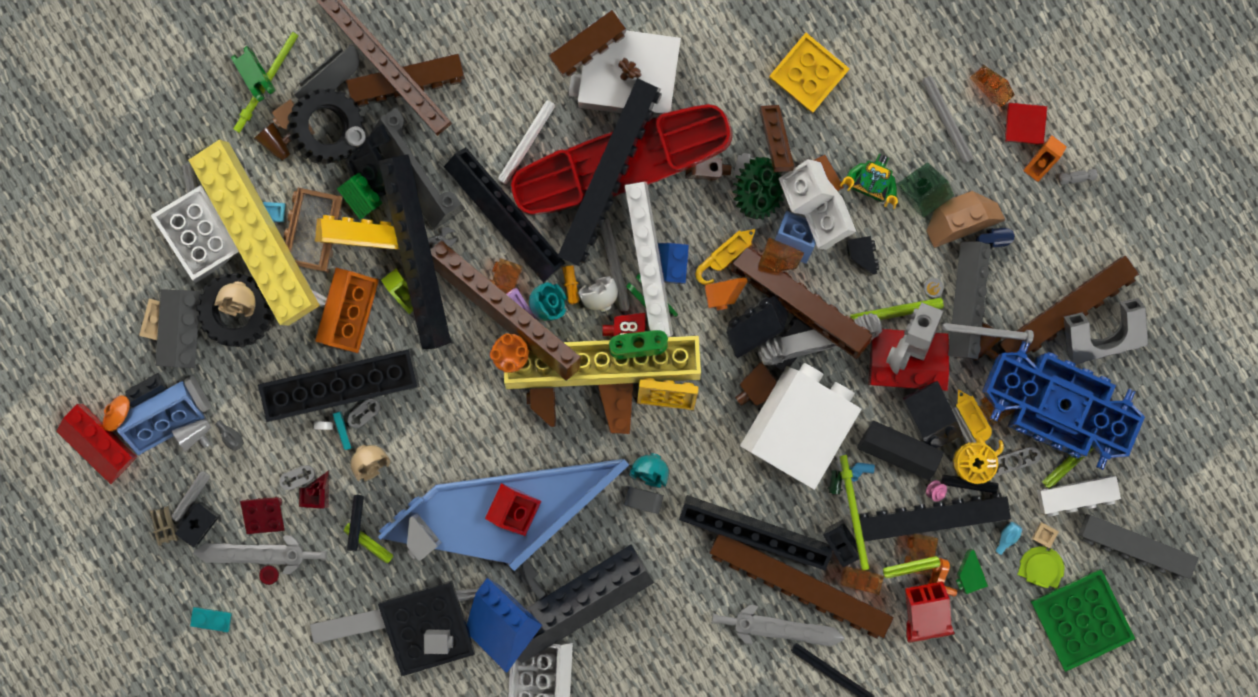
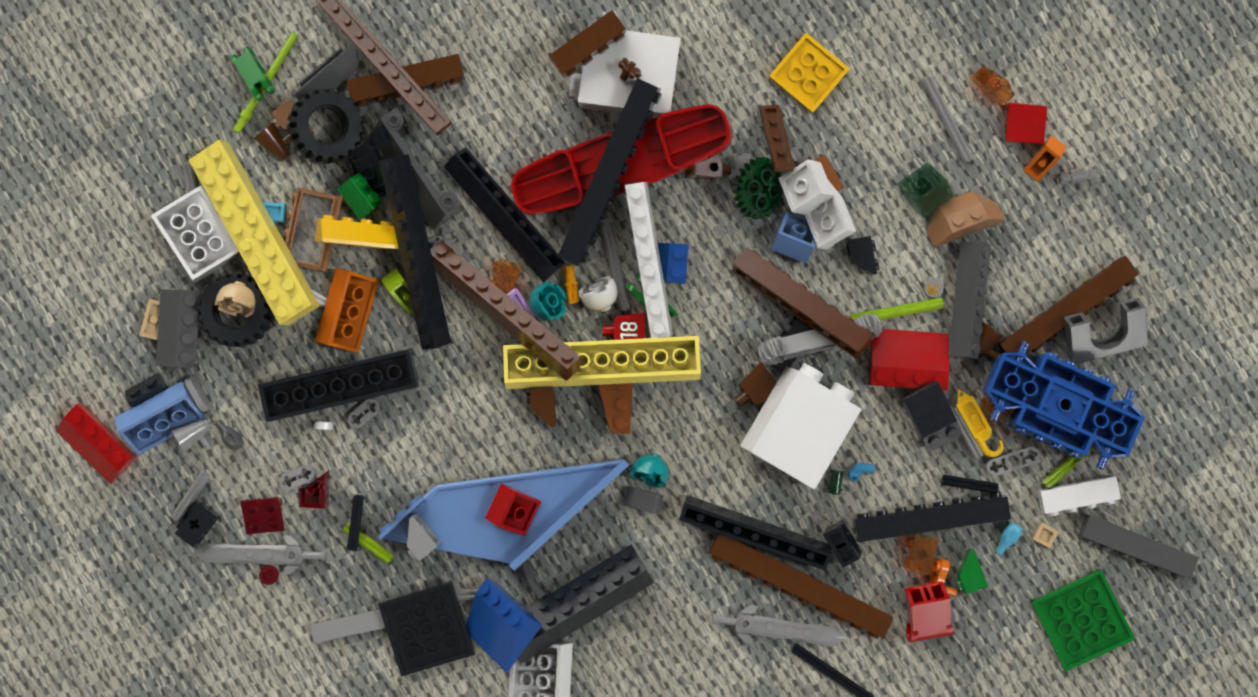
orange dish [103,395,130,432] -> none
dark tan arm [150,506,178,546] -> none
teal plate [190,607,232,632] -> none
teal tile [333,412,354,450] -> none
light grey tile [345,126,366,146] -> none
tan cylinder [351,445,391,481] -> none
light grey brick [424,630,453,654] -> none
orange dish [490,333,529,373] -> none
white axle [498,100,555,184] -> none
green piece [609,330,668,359] -> none
yellow plate [637,378,699,410] -> none
yellow plate [695,229,755,285] -> none
orange slope [705,278,747,311] -> none
black slope [726,295,789,359] -> none
clear orange slope [758,238,804,272] -> none
lime bar [839,455,869,571] -> none
torso [840,154,898,209] -> none
clear orange brick [840,566,884,595] -> none
black piece [857,420,944,481] -> none
lime axle [883,556,940,579] -> none
light grey brick [886,303,943,375] -> none
bright pink wheel [926,480,947,502] -> none
light grey bar [942,323,1034,344] -> none
yellow wheel [953,442,998,484] -> none
dark blue arm [976,228,1015,249] -> none
lime piece [1017,546,1065,589] -> none

